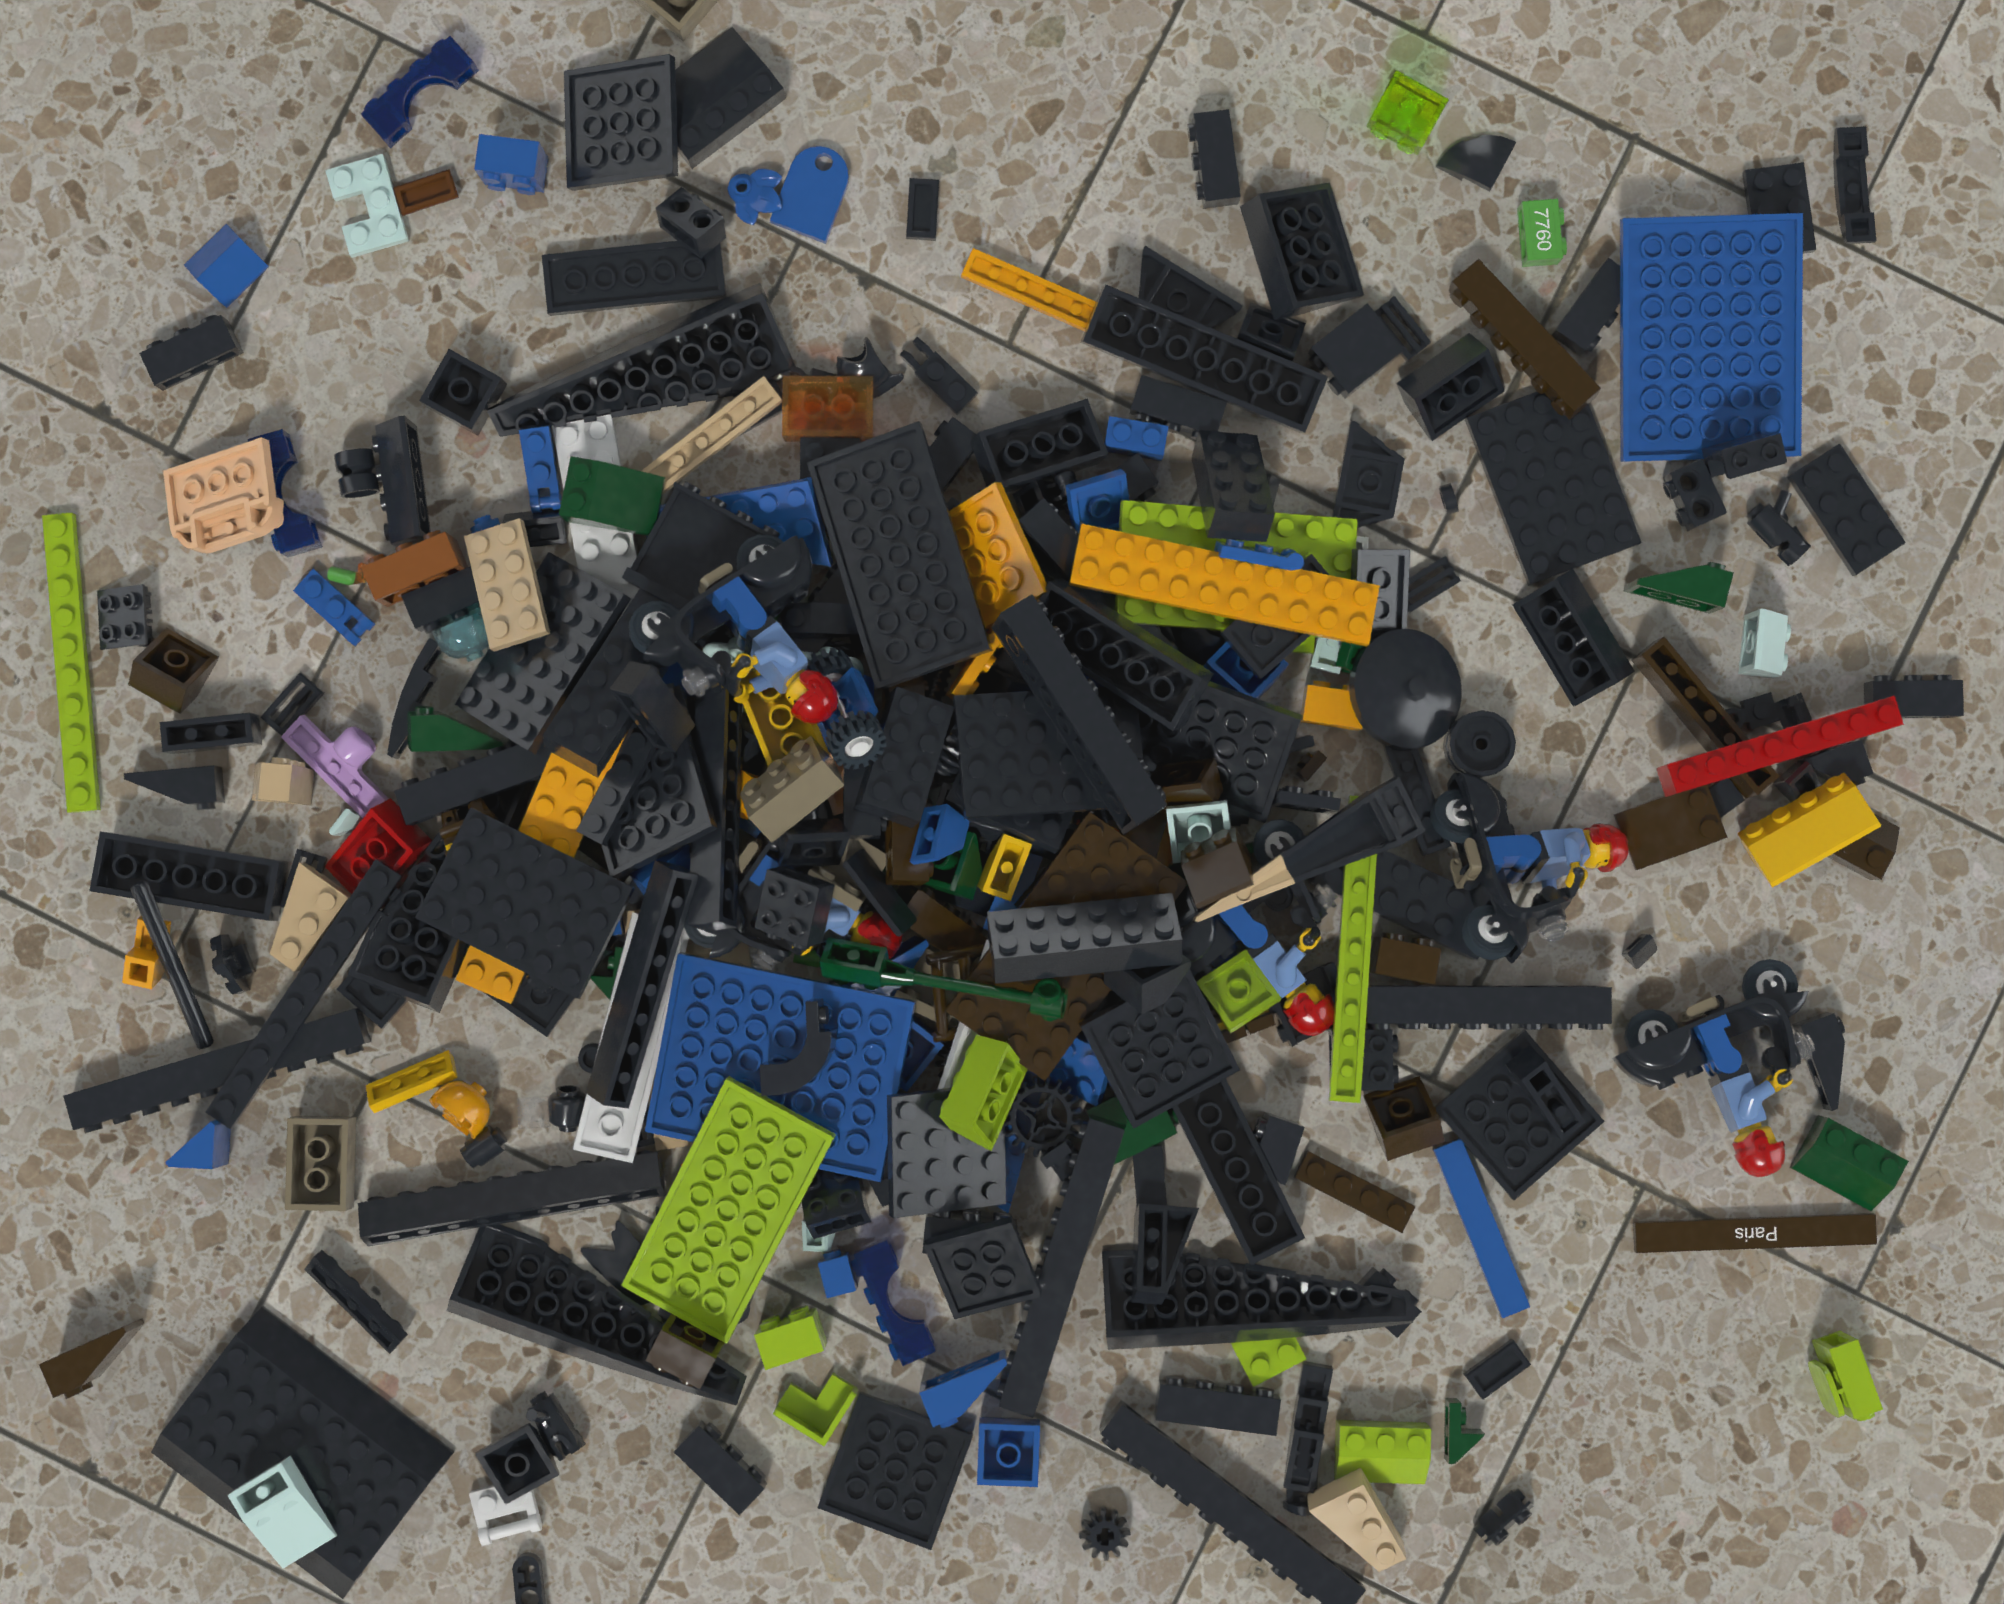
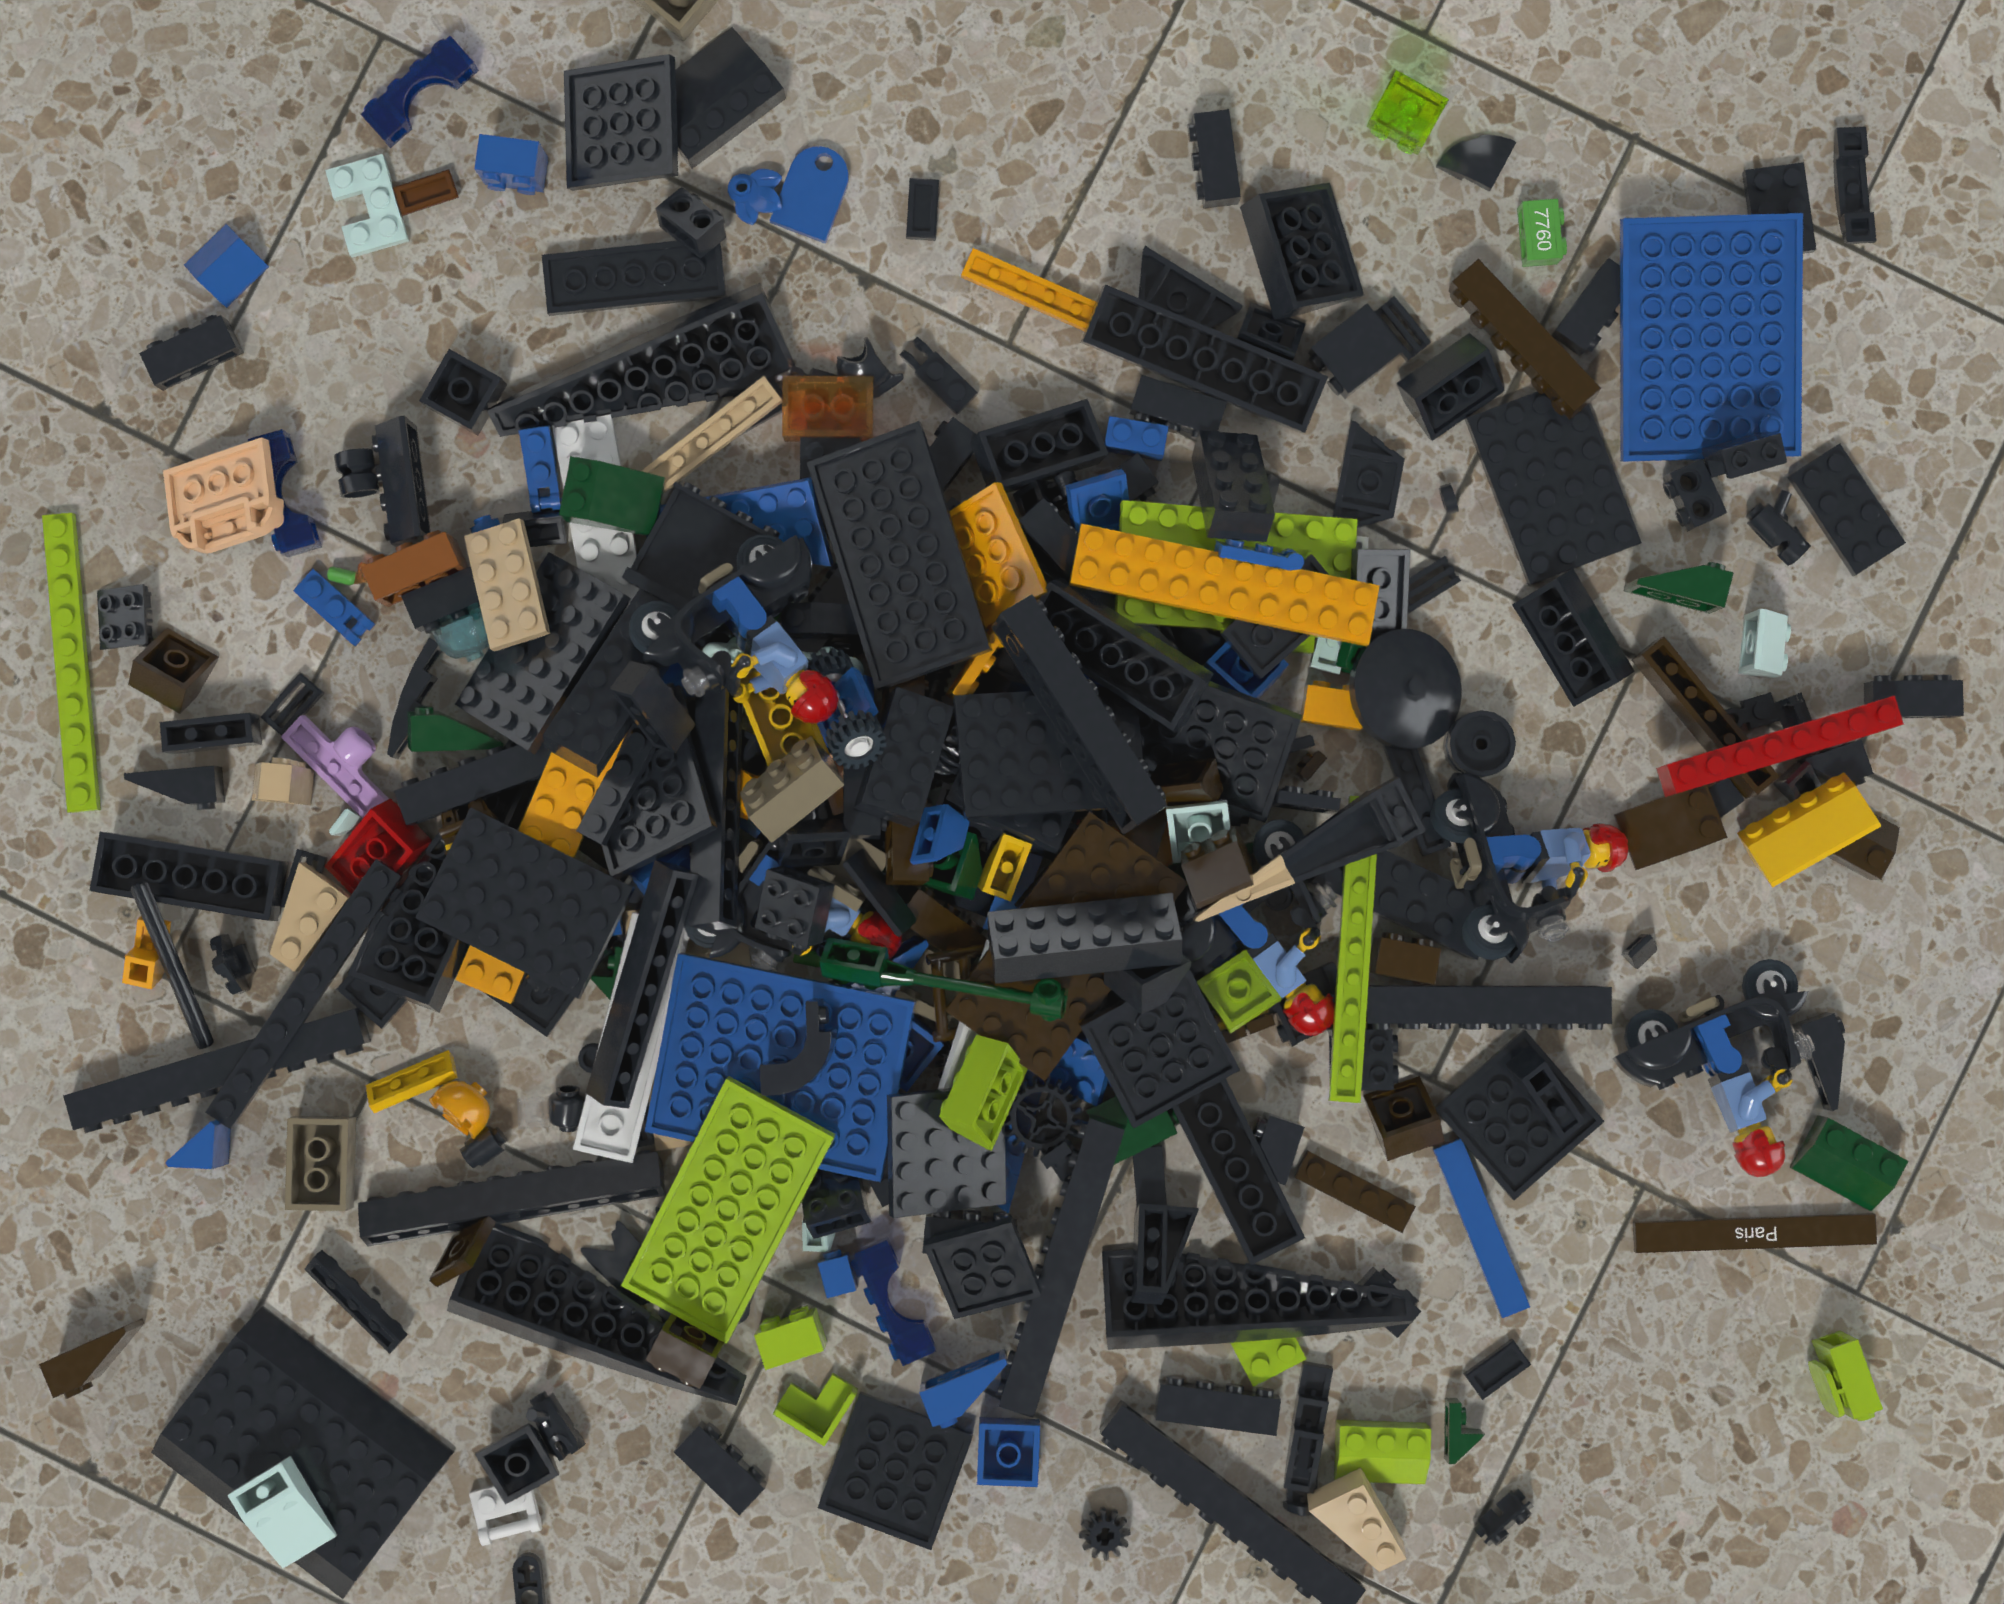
none -> dark brown plate [429,1216,496,1287]

